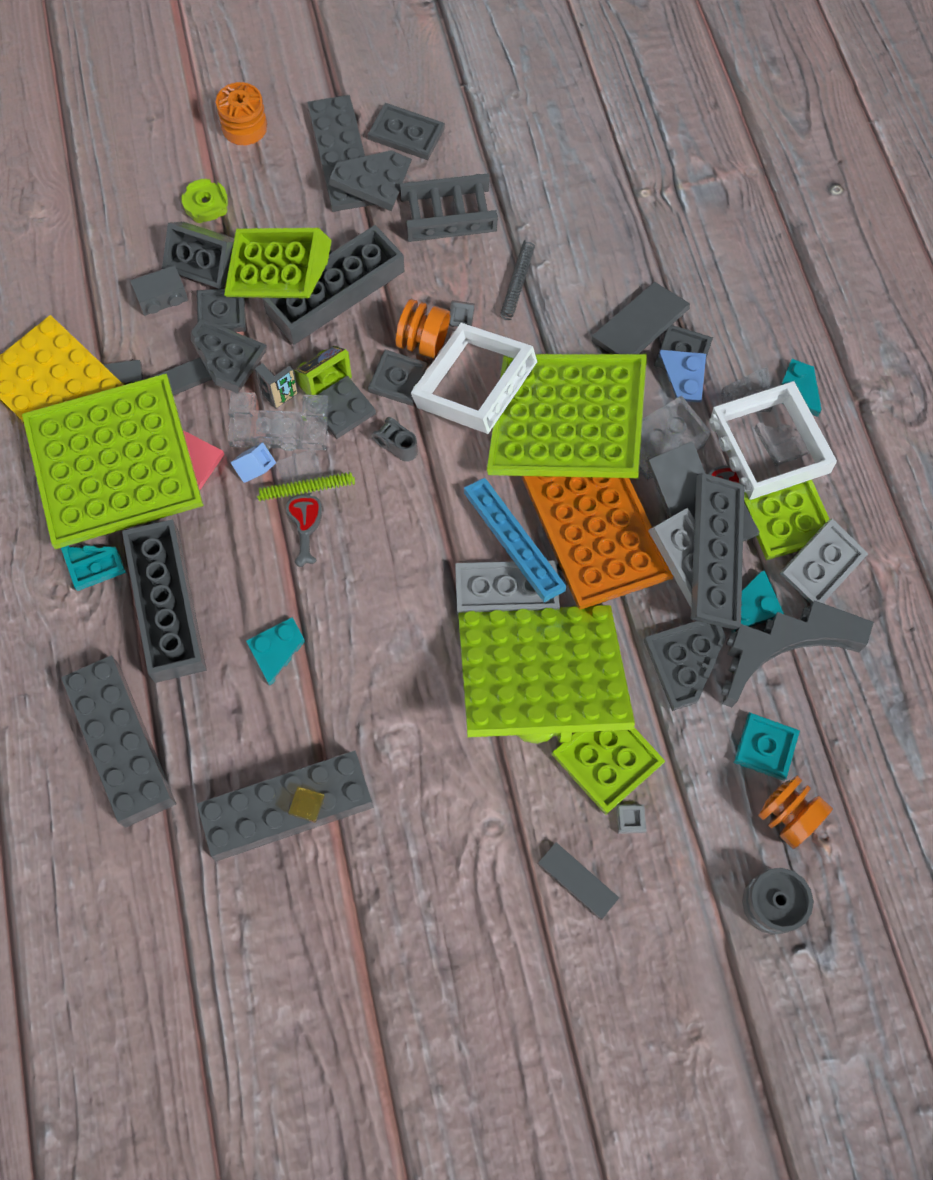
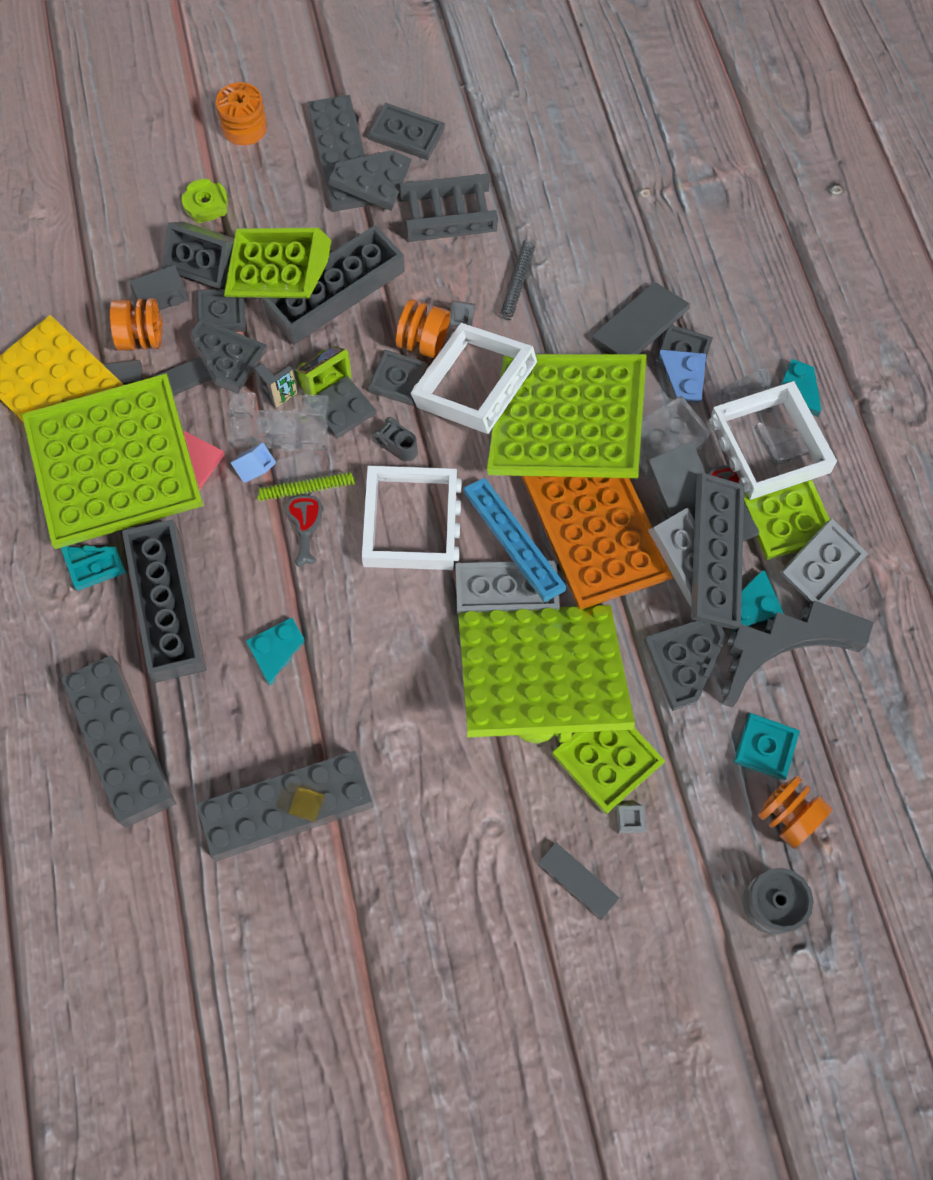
none -> orange wheel [110,298,163,351]
none -> white window [362,466,461,570]

